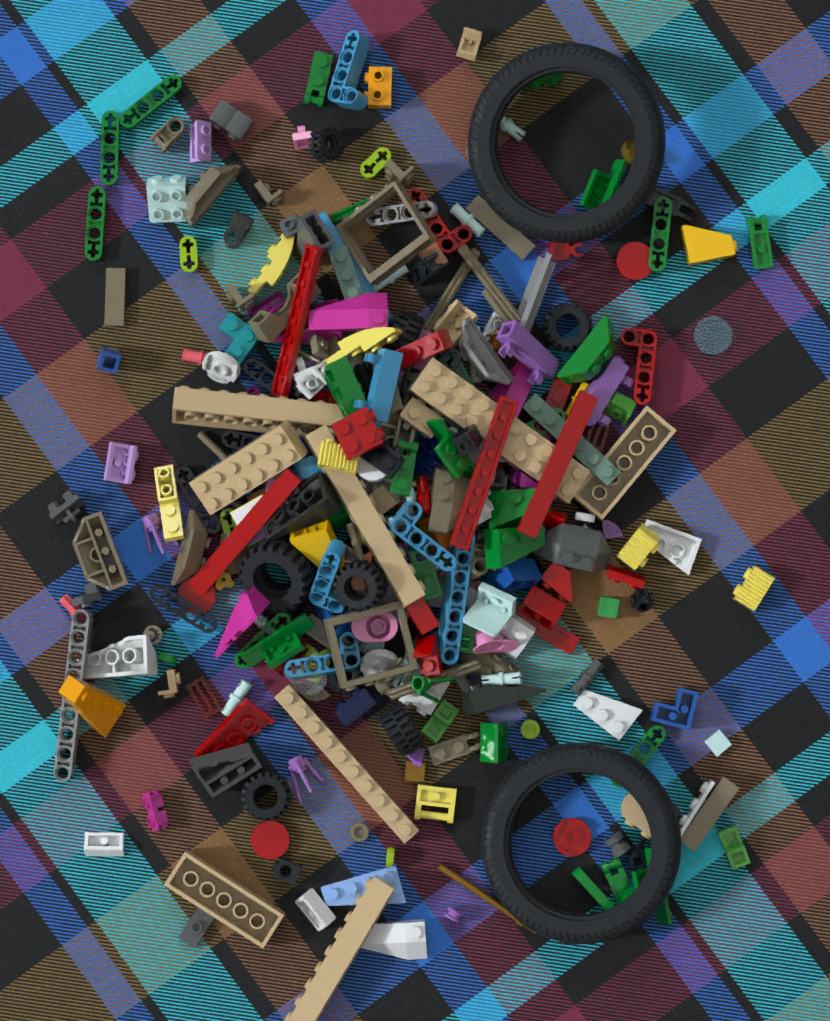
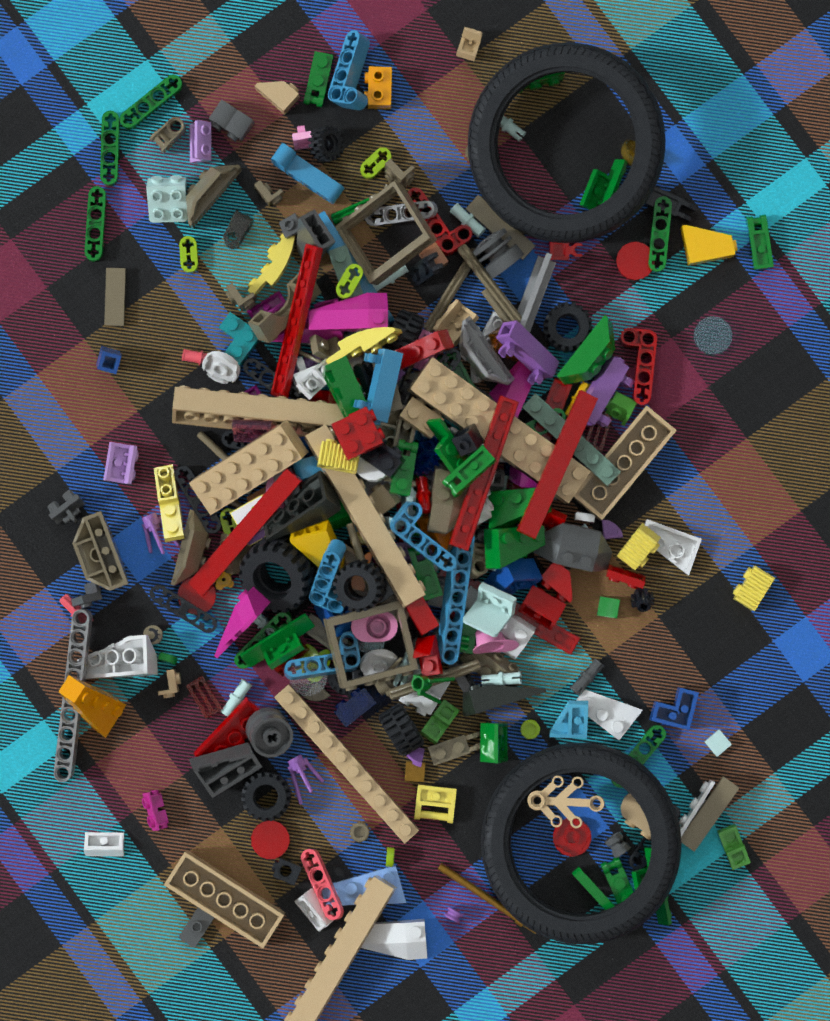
none -> clear pink tile [232,420,272,442]
none -> dark grey wheel [246,708,293,758]
none -> tan slope [255,81,300,115]
none -> dark azure beam [271,143,345,205]
none -> coral beam [301,849,344,920]
none -> lime beam [336,264,363,299]
none -> green plate [442,445,497,498]
none -> dark grey wheel [473,228,524,279]
none -> tan plant [527,775,605,828]
none -> medium azure wing [550,700,588,739]

